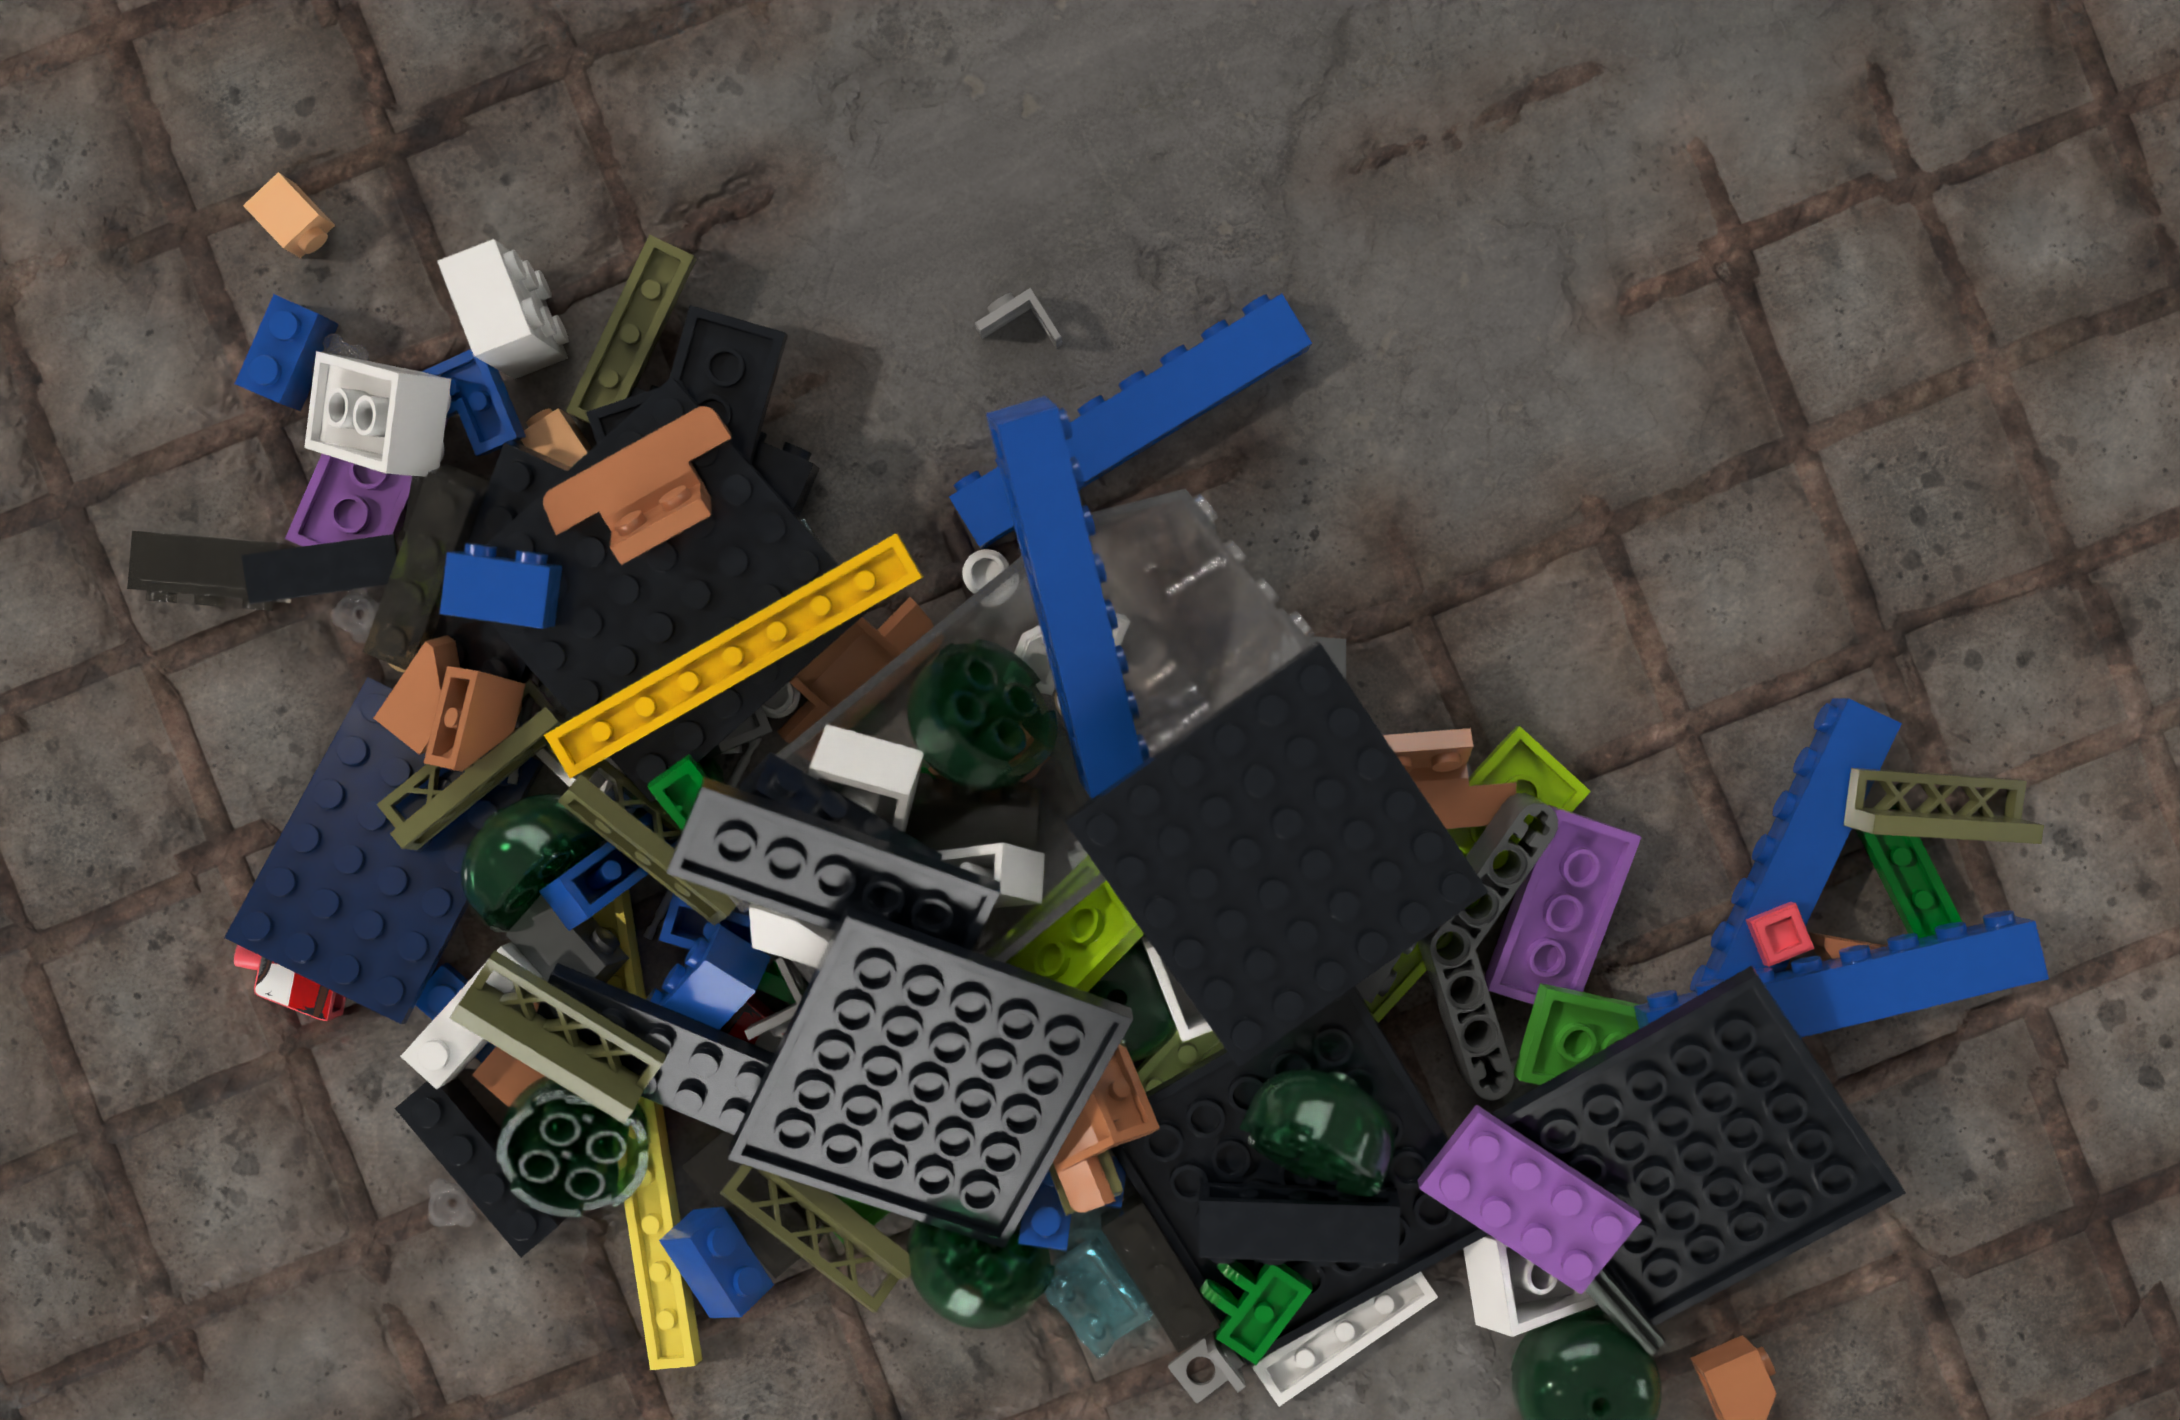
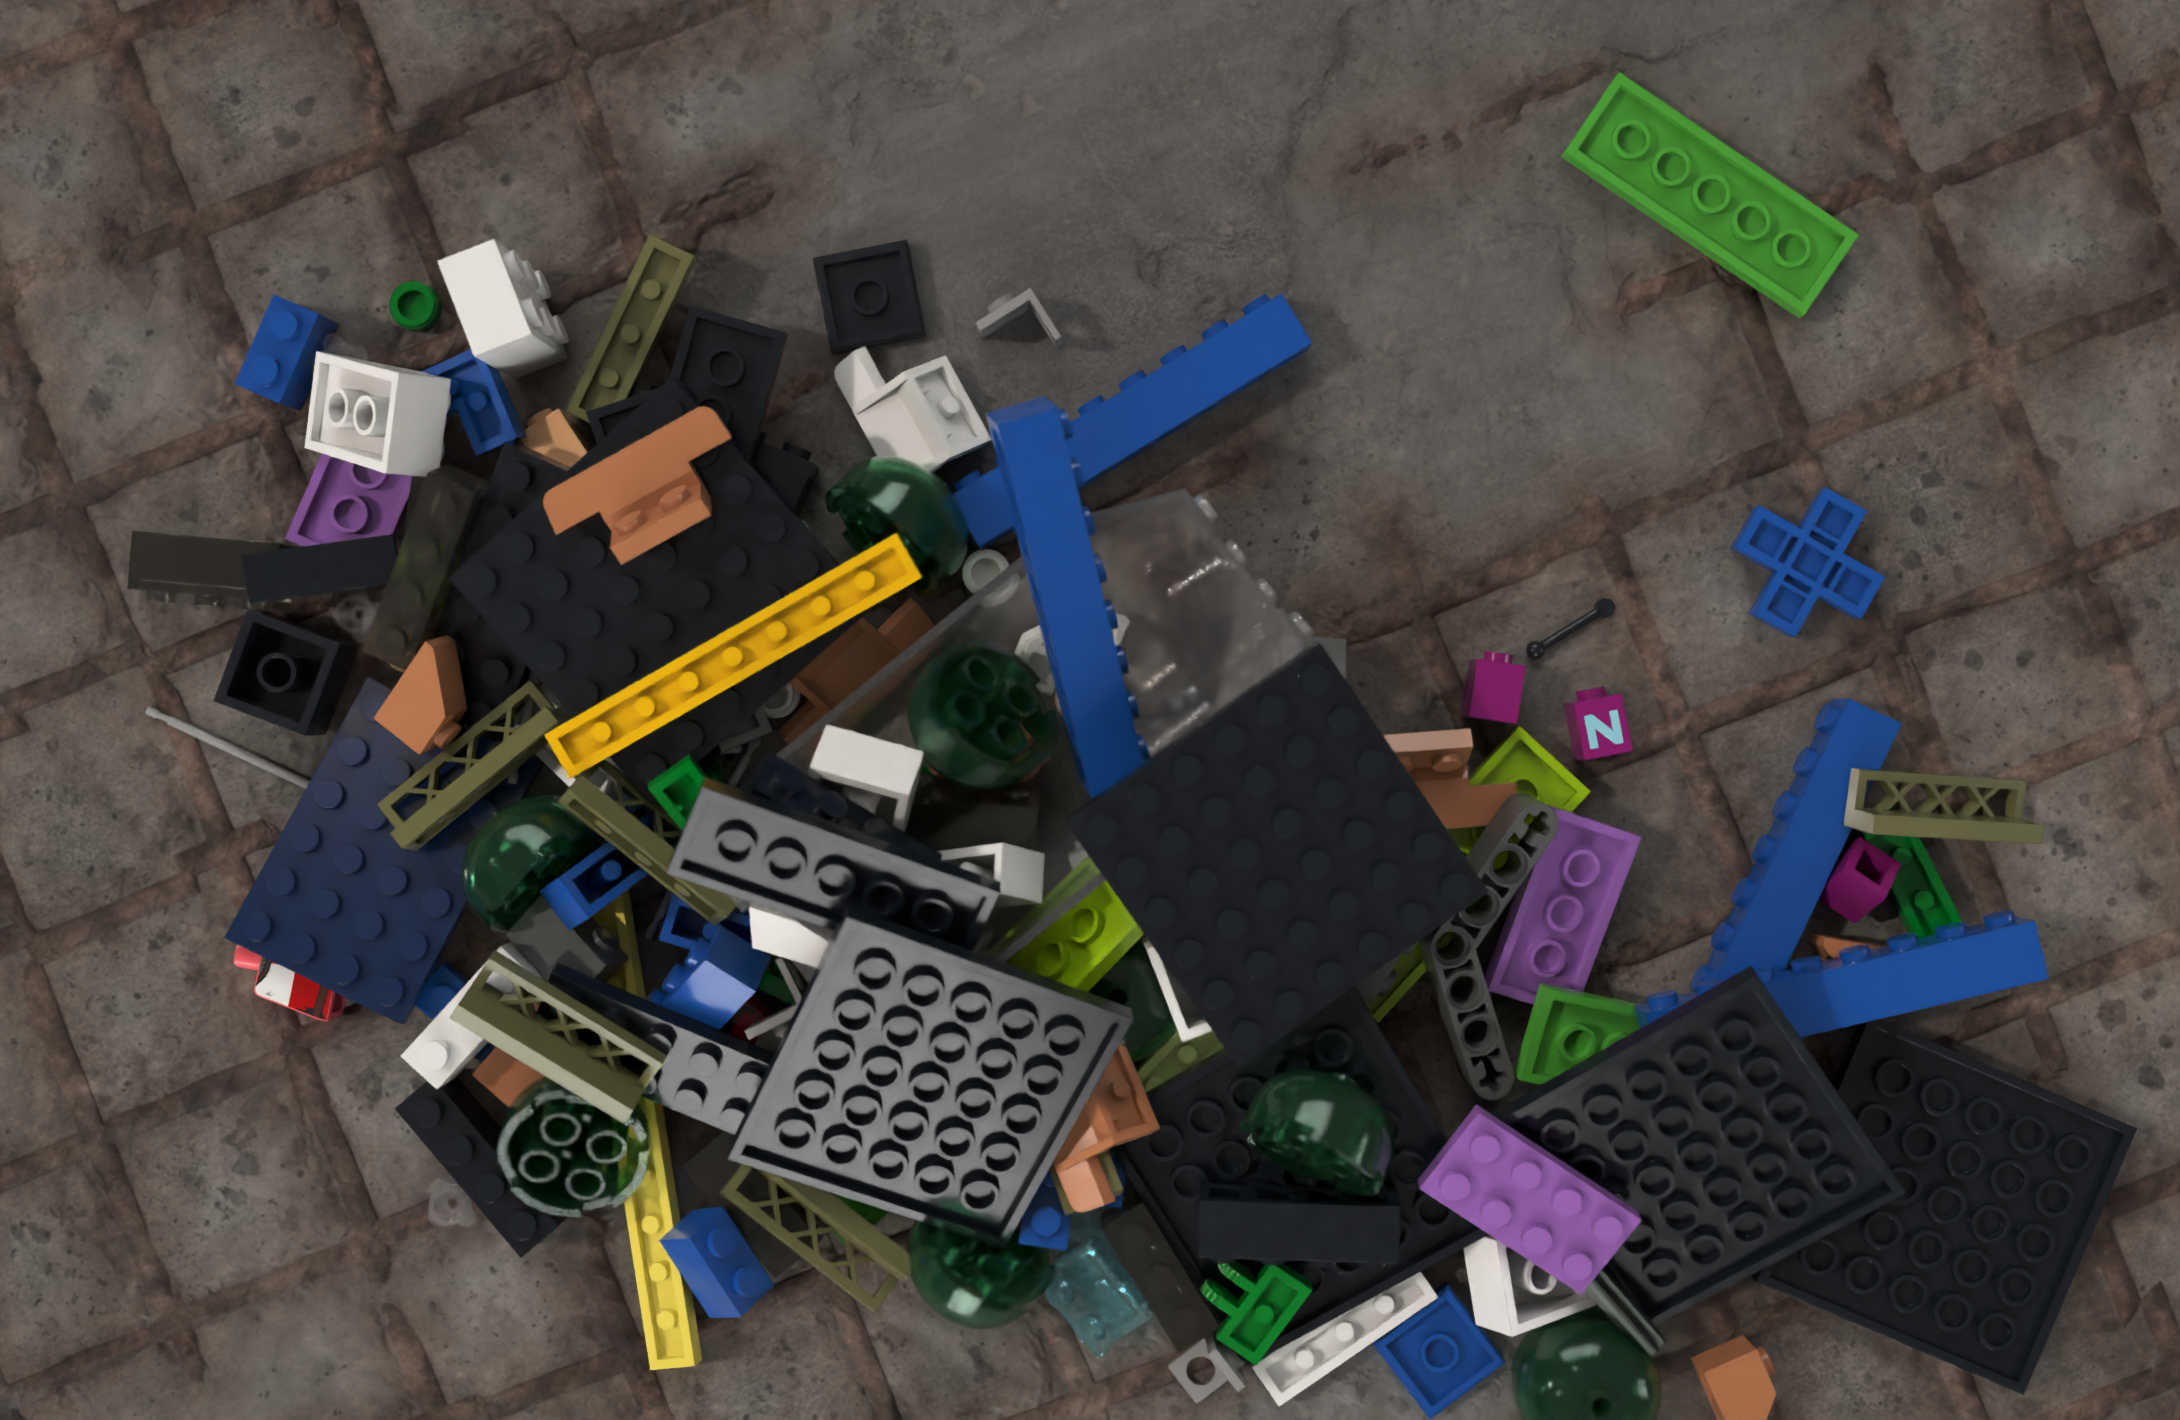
light nougat brick [243,172,335,258] -> none
nougat slope [424,666,526,771] -> none
blue brick [440,543,562,629] -> none
coral tile [1746,902,1814,967] -> none
none -> light grey piece [145,706,310,789]
none -> black brick [213,609,360,736]
none -> green tile [389,281,442,332]
none -> black tile [813,240,927,355]
none -> clear green cylinder [825,456,968,597]
none -> white plate [834,346,992,527]
none -> blue tile [1372,1281,1506,1419]
none -> magenta brick [1461,651,1526,724]
none -> black hinge [1526,598,1615,660]
none -> bright green plate [1560,72,1859,318]
none -> magenta brick [1563,686,1633,760]
none -> blue plate [1730,487,1885,638]
none -> black plate [1751,1019,2137,1395]
none -> magenta brick [1818,837,1901,923]

